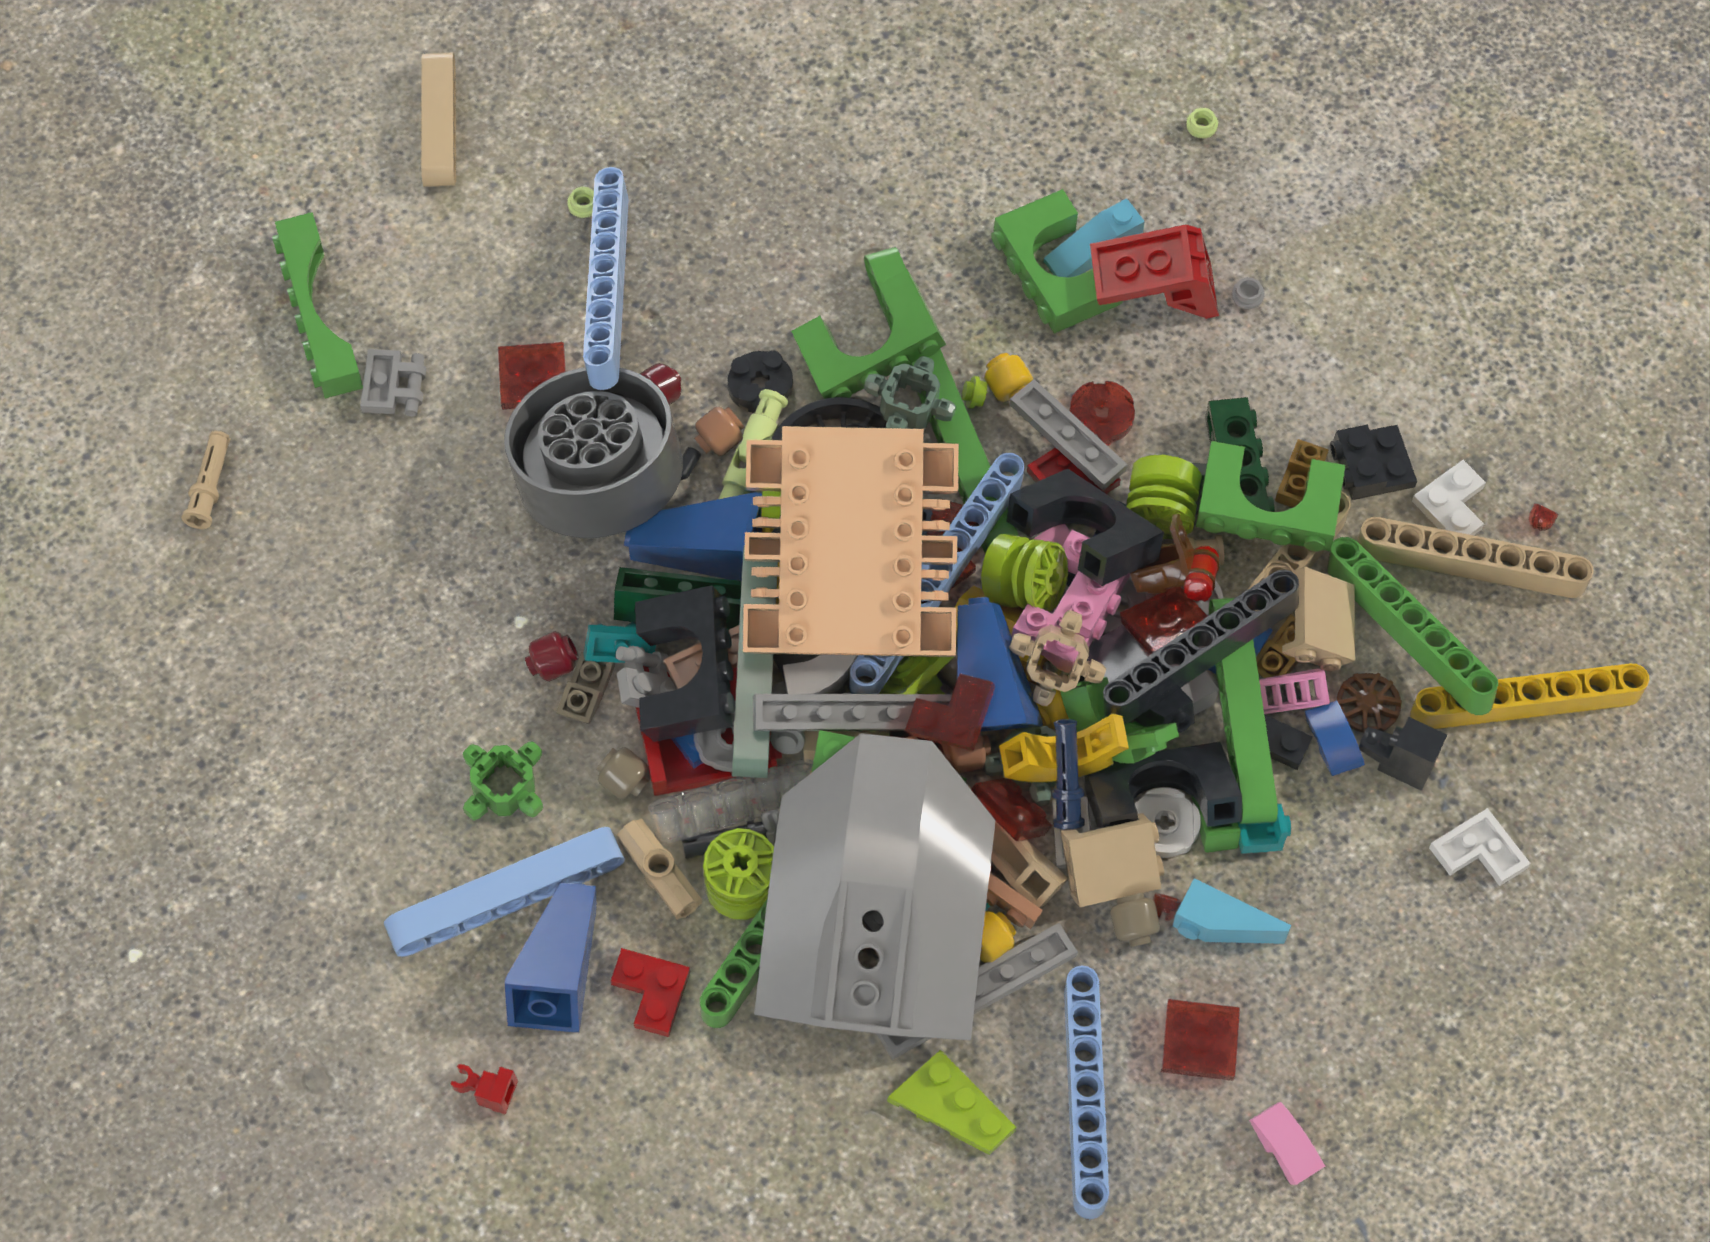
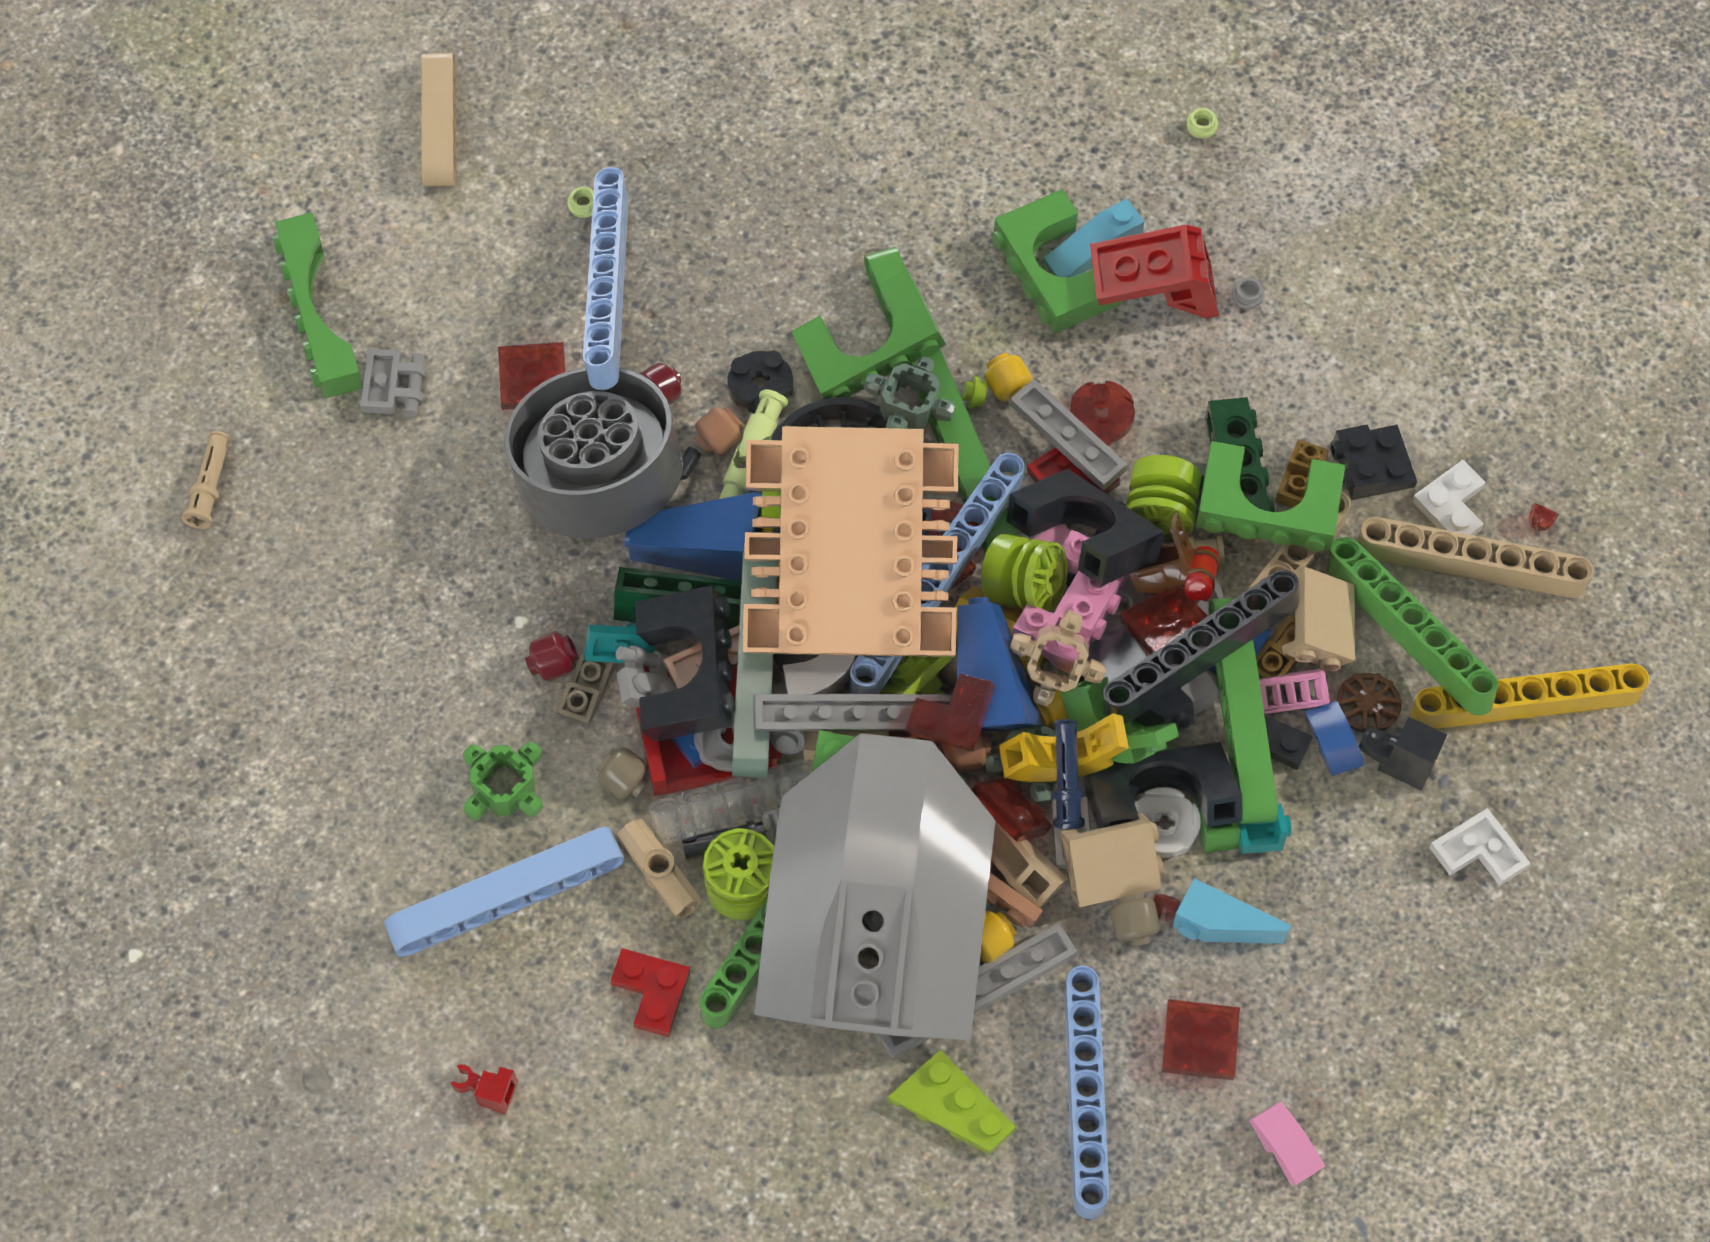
slope [504,883,597,1033] -> none

